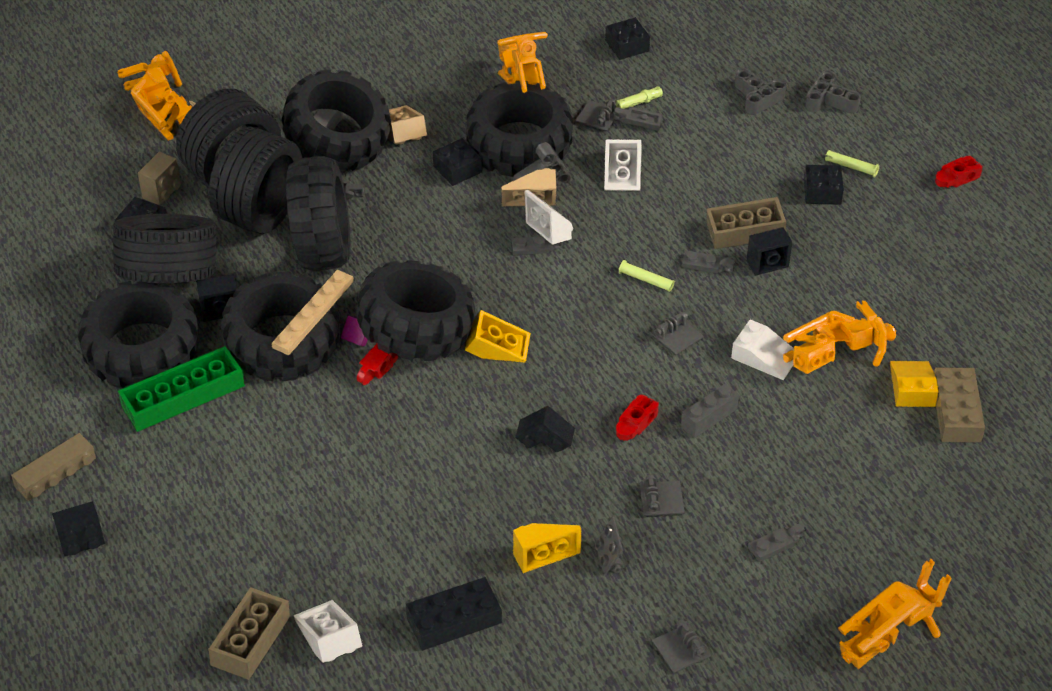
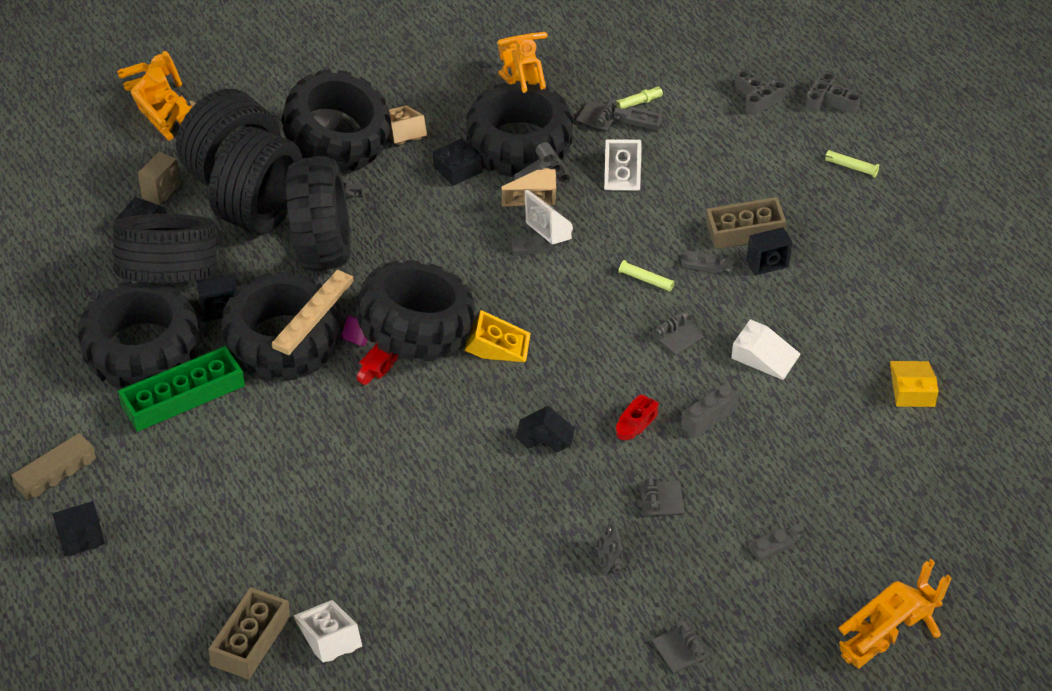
black brick [406,577,502,651] -> none
yellow slope [513,523,581,573] -> none
black brick [605,17,650,60] -> none
light orange piece [783,301,896,374] -> none
black brick [803,165,844,205] -> none
dark tan brick [934,368,985,442] -> none
red piece [935,156,983,188] -> none

